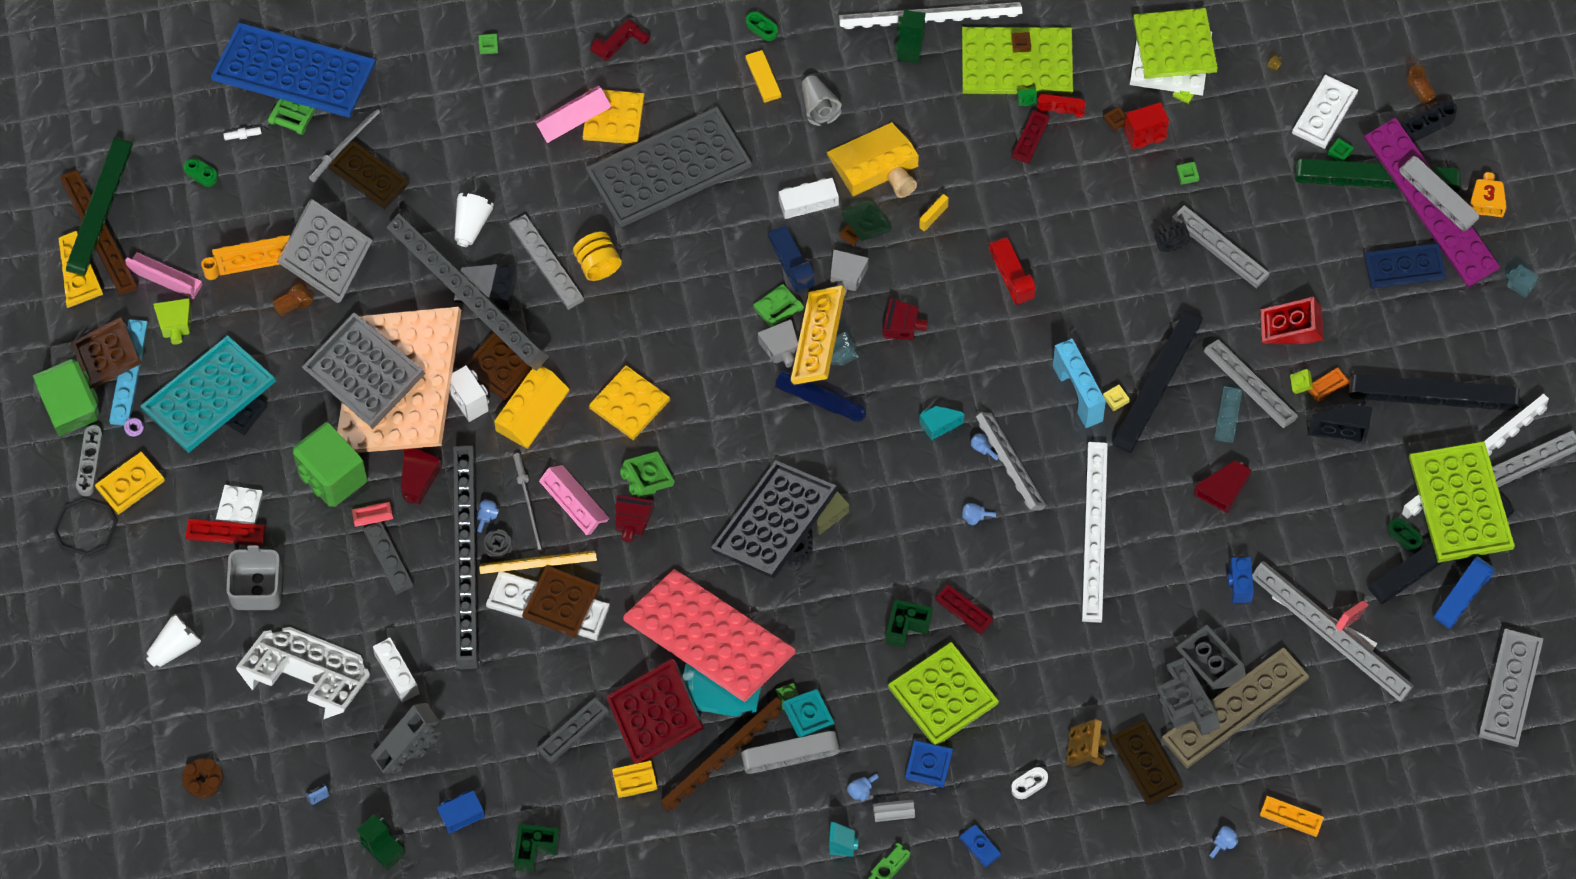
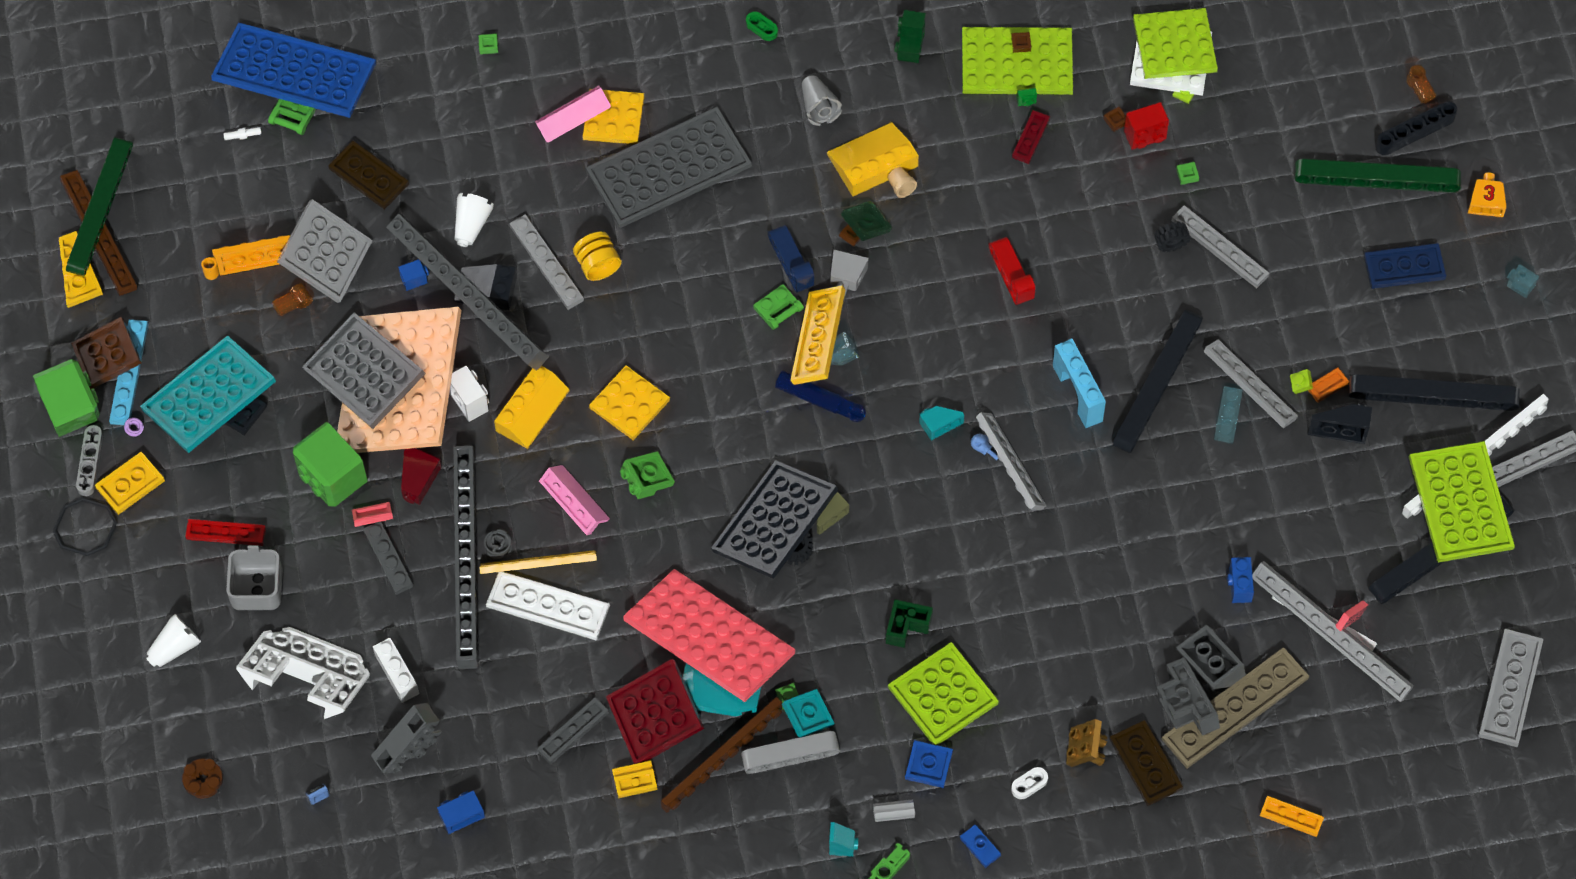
bright pink panel [125,252,203,299] -> none
lime torso [153,298,192,345] -> none
green plate [184,158,218,187] -> none
white plate [216,485,263,524] -> none
light grey sword [309,109,380,182] -> none
dark green brick [356,814,405,871] -> none
reddish brown plate [463,332,532,402] -> none
medium blue piece [477,499,499,533] -> none
light grey sword [513,453,542,552] -> none
dark green brick [513,824,560,872] -> none
reddish brown plate [522,565,600,639] -> none
dark red beam [590,19,651,61] -> none
dark red torso [616,495,654,542] -> none
yellow tile [745,50,781,103] -> none
light grey torso [758,320,798,368] -> none
white brick [779,178,839,219] -> none
white plate [839,2,1022,29] -> none
medium blue piece [847,774,879,801] -> none
dark red torso [883,298,928,340] -> none
yellow tile [919,194,949,232] -> none
dark red plate [935,584,994,635] -> none
medium blue piece [962,503,996,525] -> none
red plate [1037,94,1086,118] -> none
white plate [1082,442,1108,623] -> none
light yellow plate [1103,385,1130,411] -> none
dark red slope [1194,461,1252,513] -> none
medium blue piece [1209,826,1238,858] -> none
red slope [1260,297,1324,344] -> none
clear yellow plate [1266,55,1283,71] -> none
white tile [1292,75,1358,149] -> none
green plate [1327,138,1354,161] -> none
magenta plate [1364,118,1500,288] -> none
dark green plate [1387,518,1423,551] -> none
light grey beam [1399,156,1479,231] -> none
blue beam [1434,557,1495,629] -> none
none -> blue brick [398,259,429,291]

